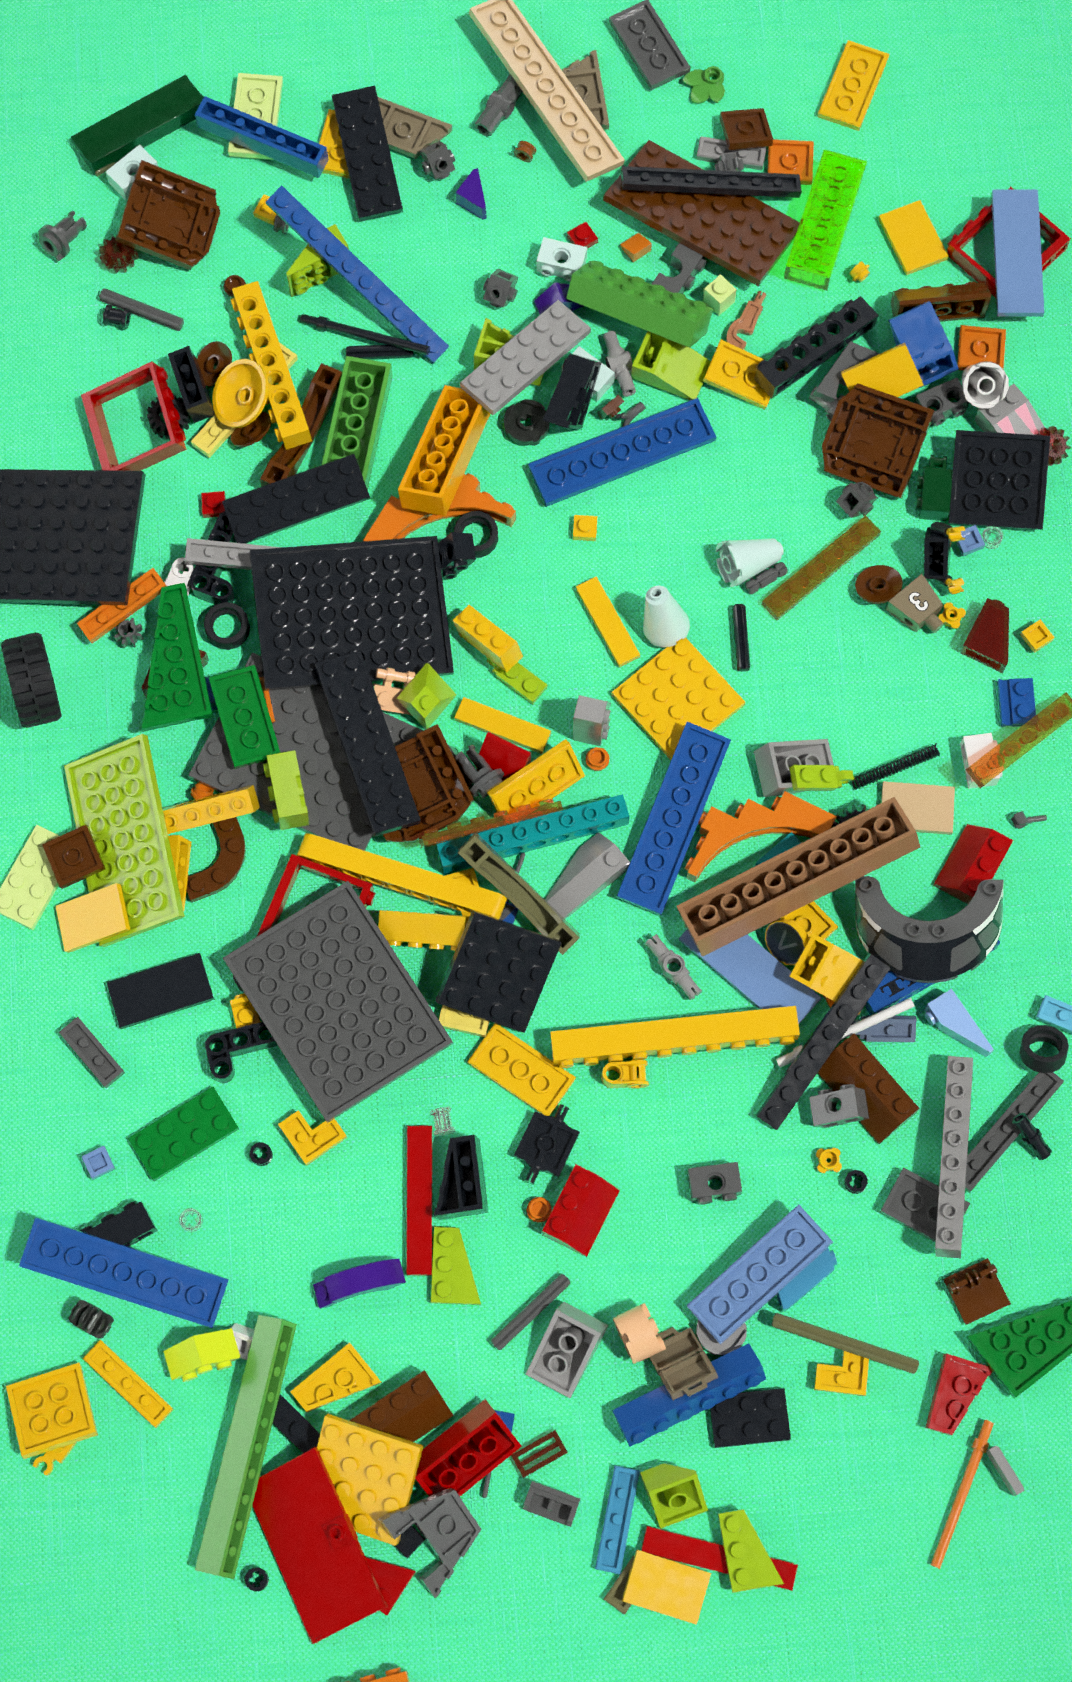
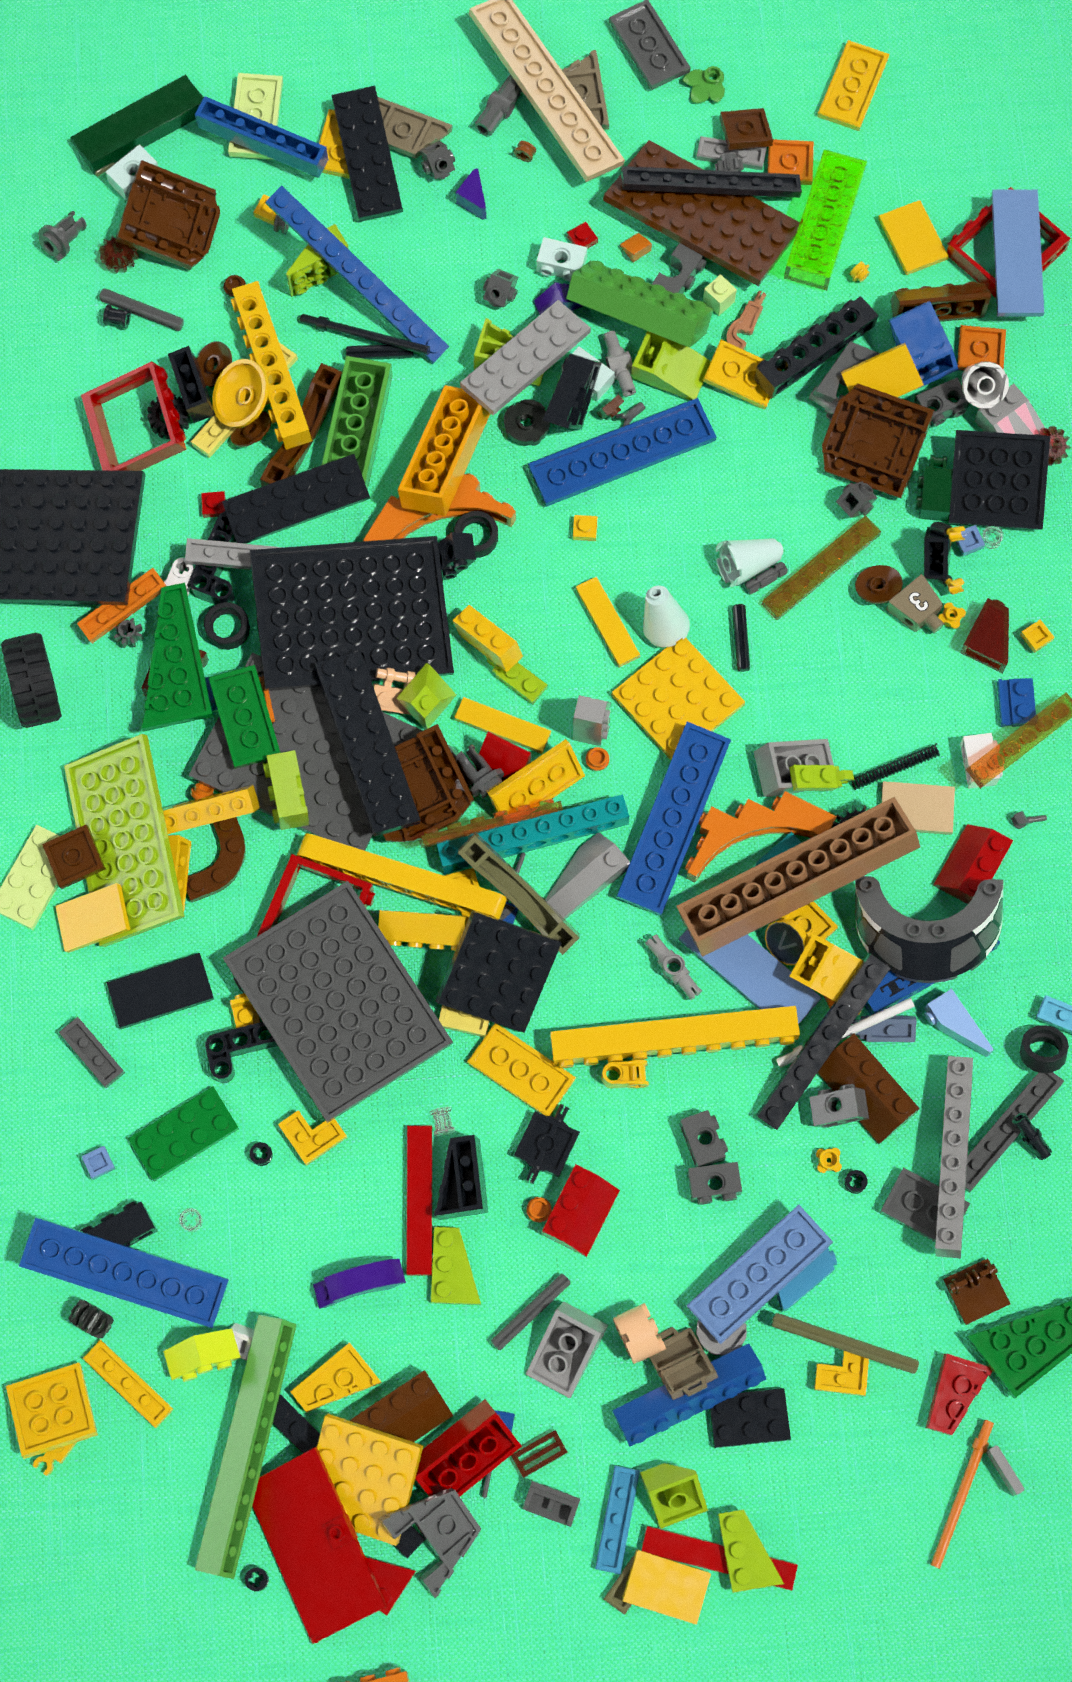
none -> dark grey brick [679,1110,728,1167]

